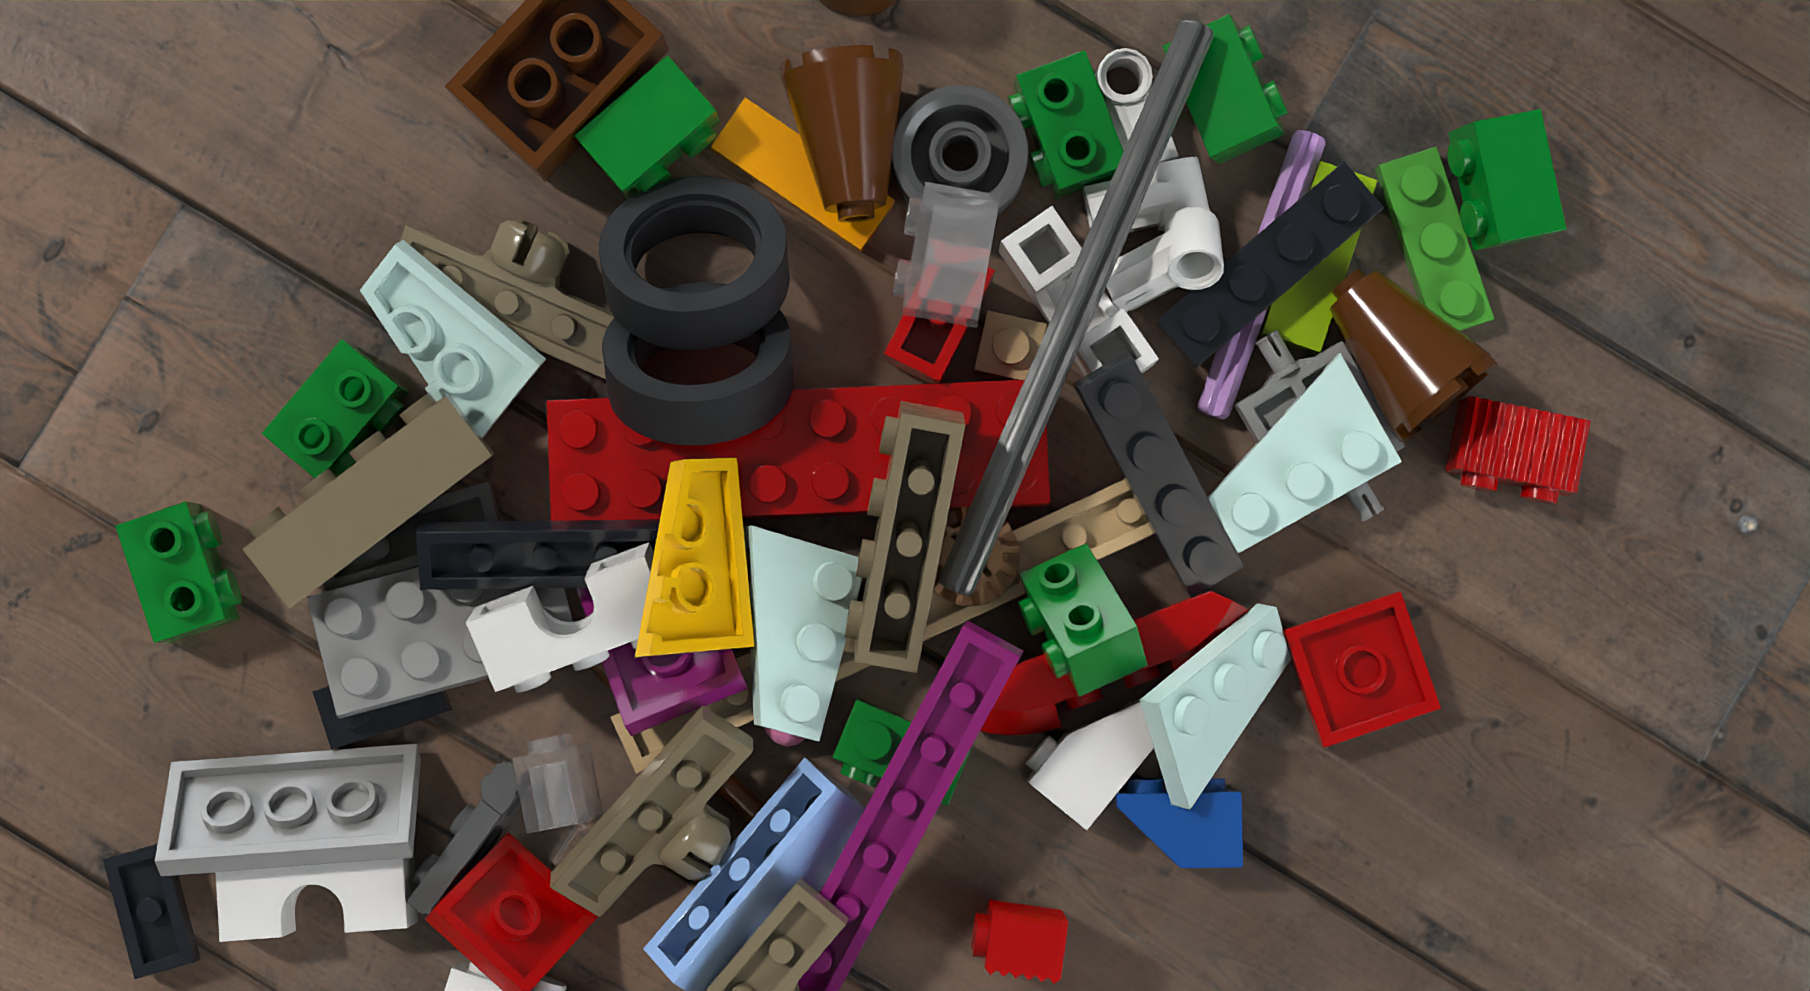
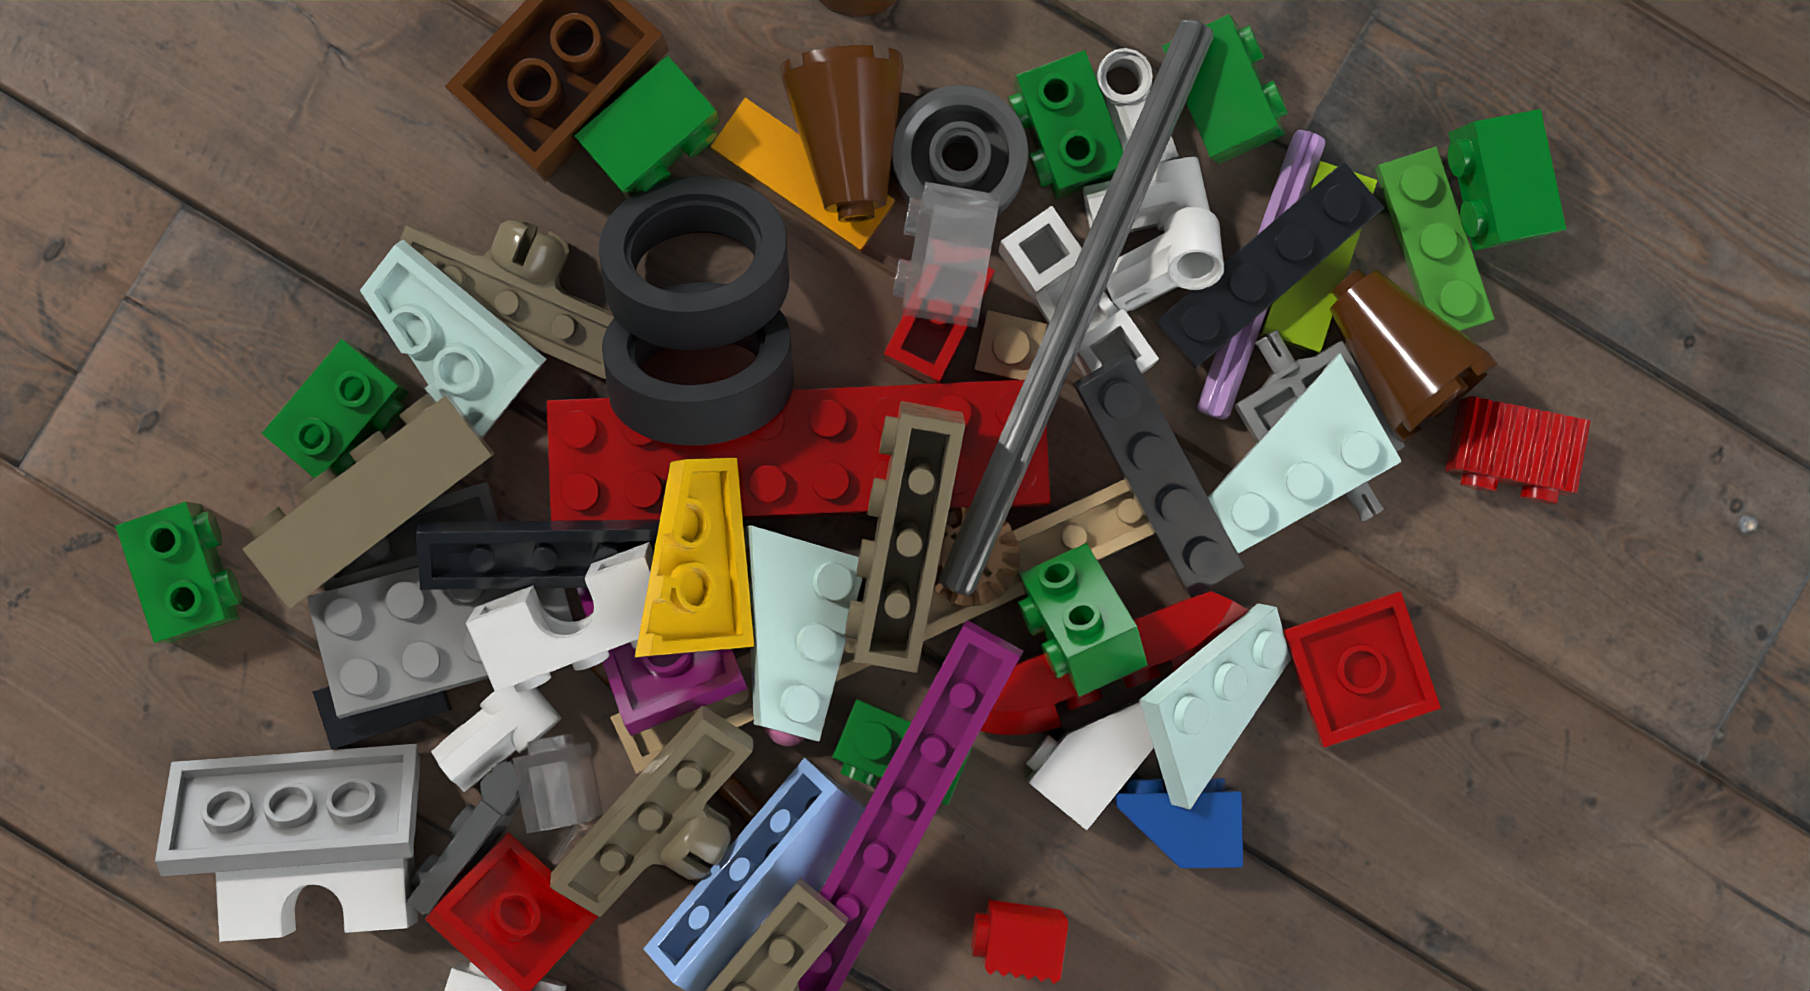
black plate [103,844,201,979] -> none
none -> white piece [431,685,562,792]

